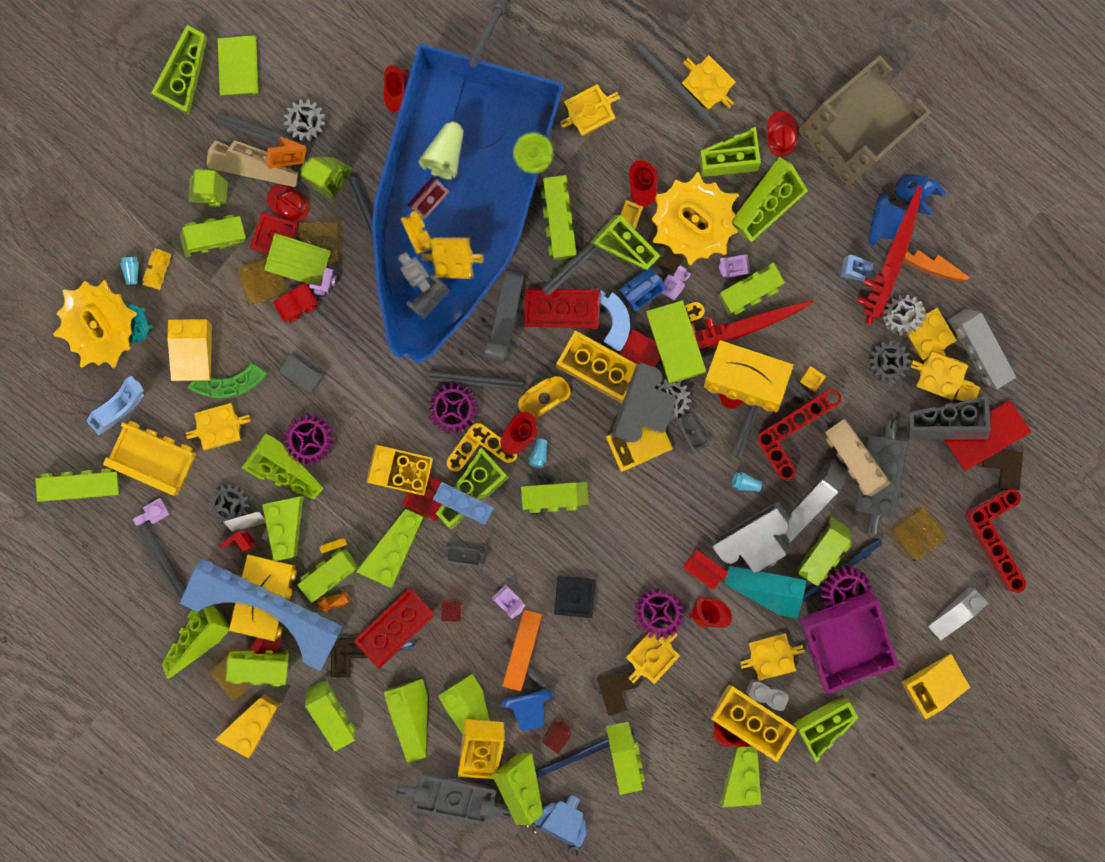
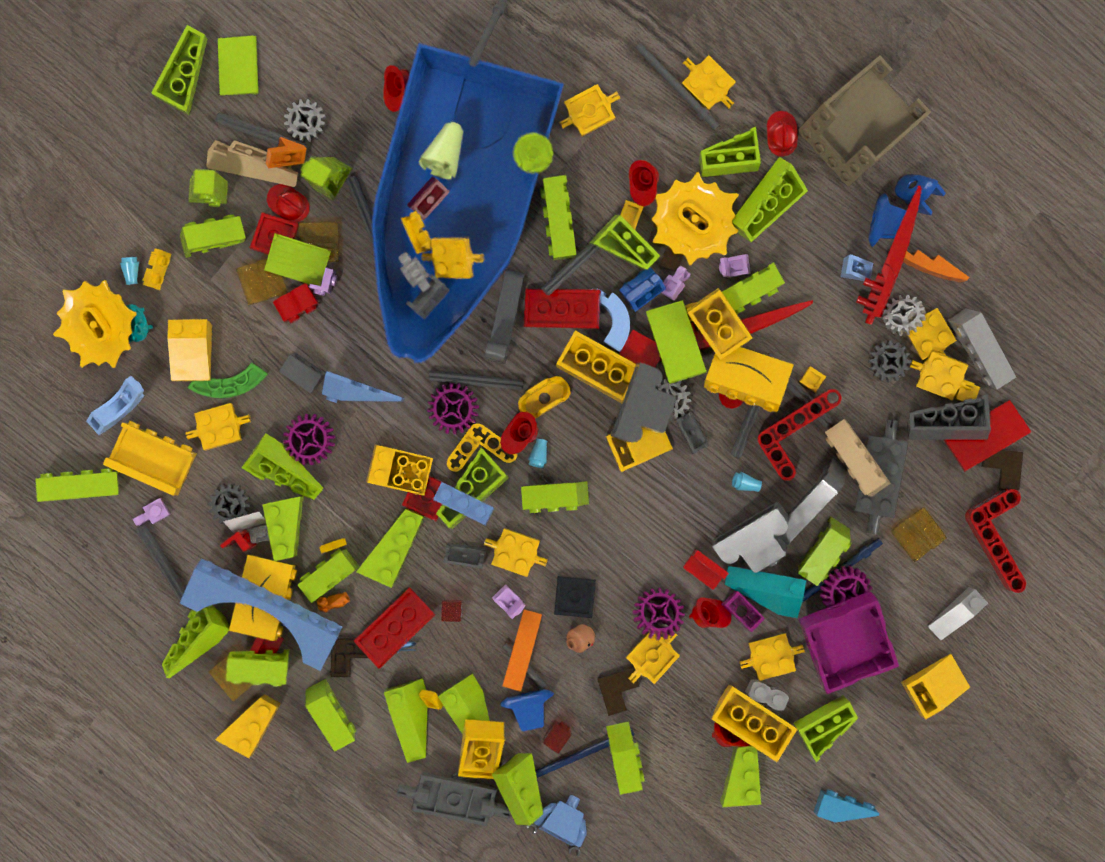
none -> clear slope [249,525,270,543]
none -> medium blue wedge [322,371,404,403]
none -> yellow tile [419,689,444,710]
none -> yellow plate [484,528,548,577]
none -> nougat head [566,624,595,653]
none -> yellow slope [686,288,752,360]
none -> magenta piece [722,591,765,632]
none -> dark azure slope [813,789,879,822]

